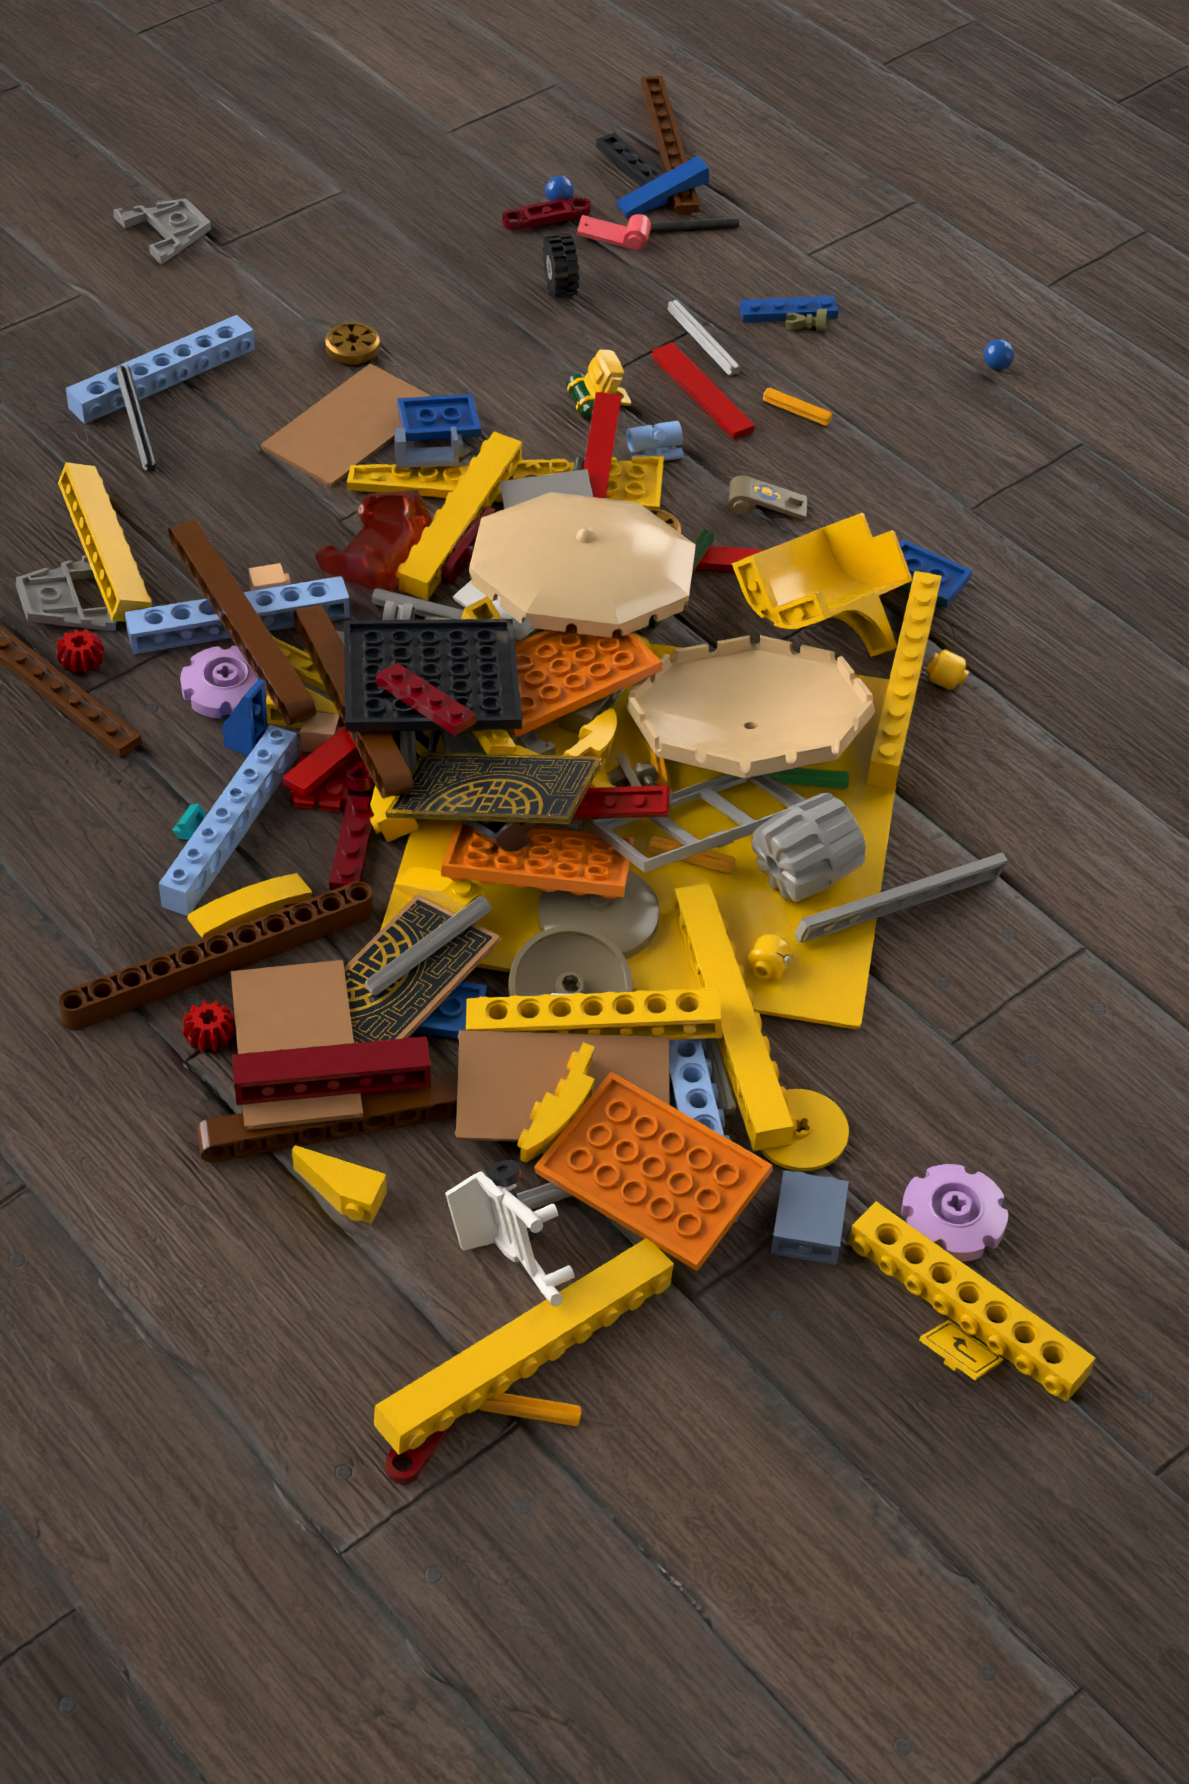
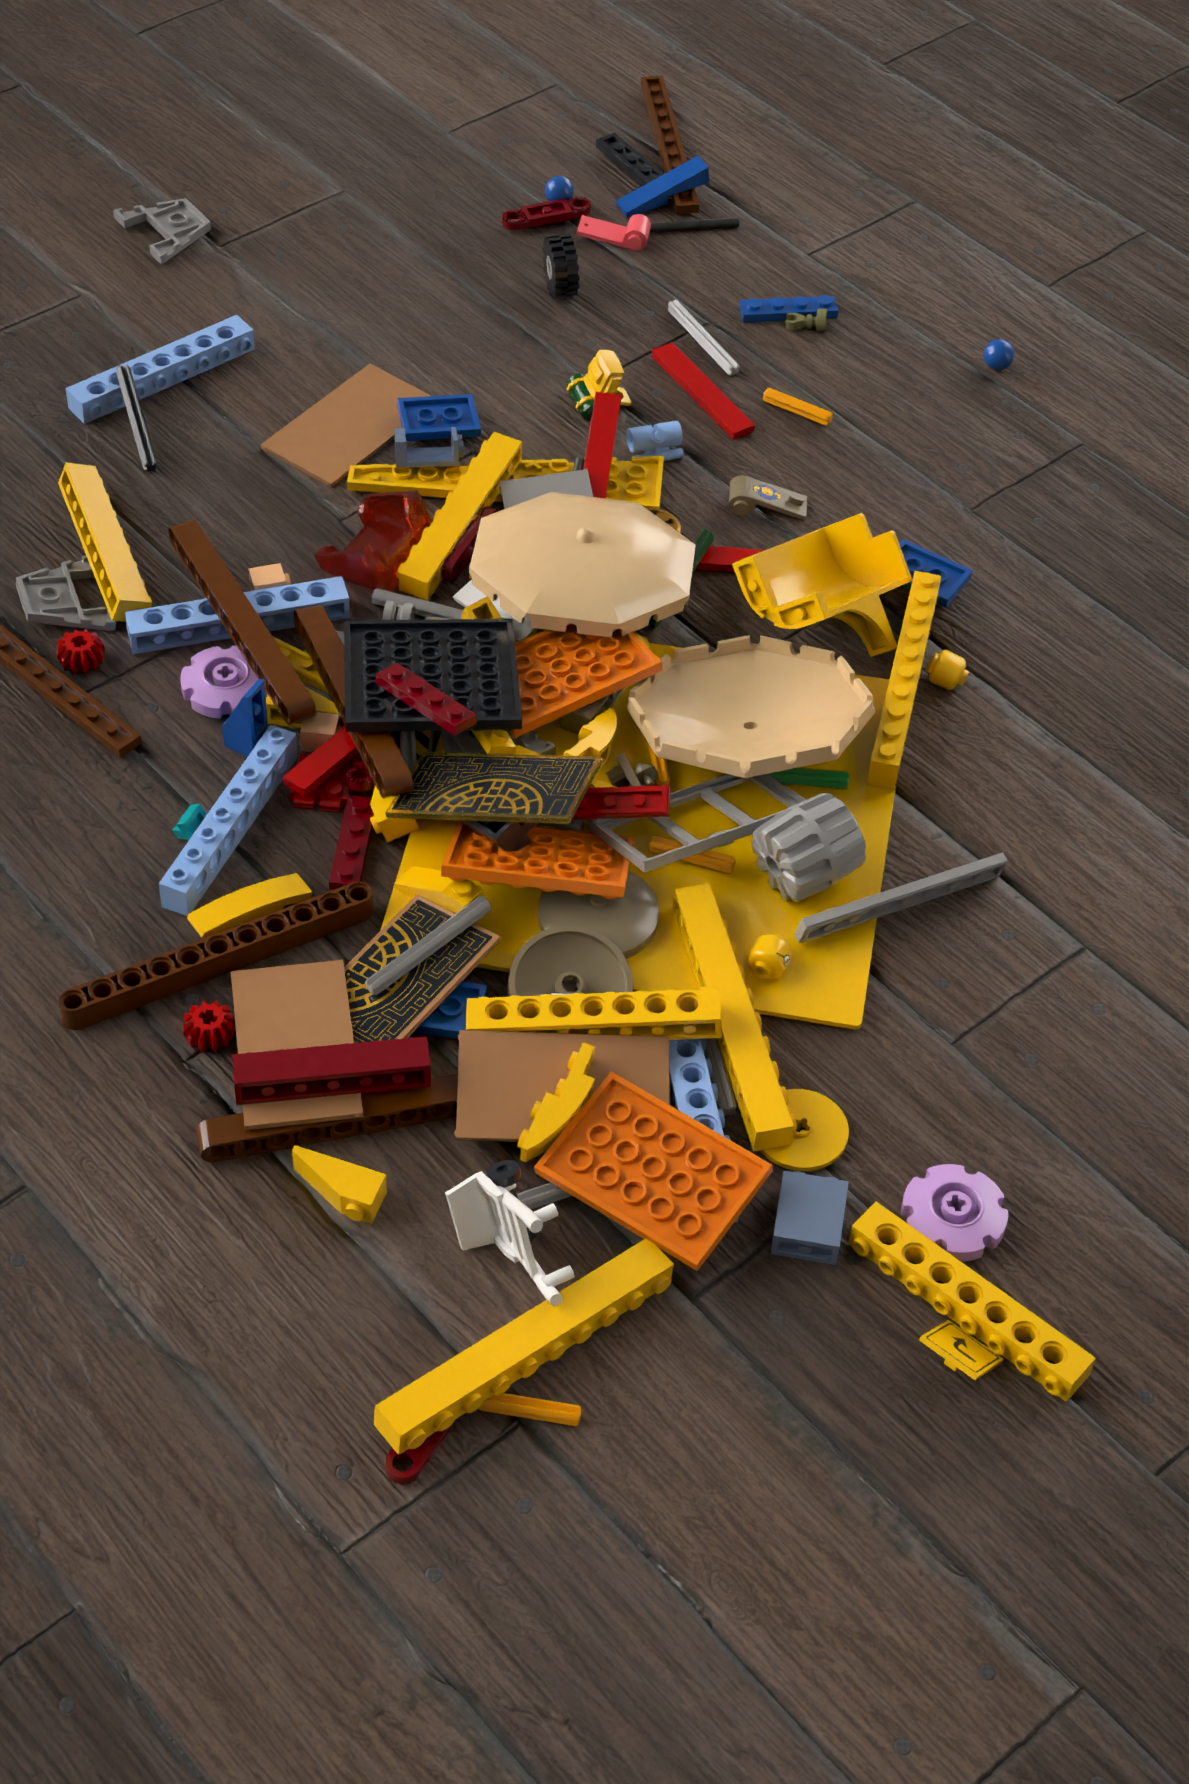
pearl gold wheel [325,323,380,365] -> none

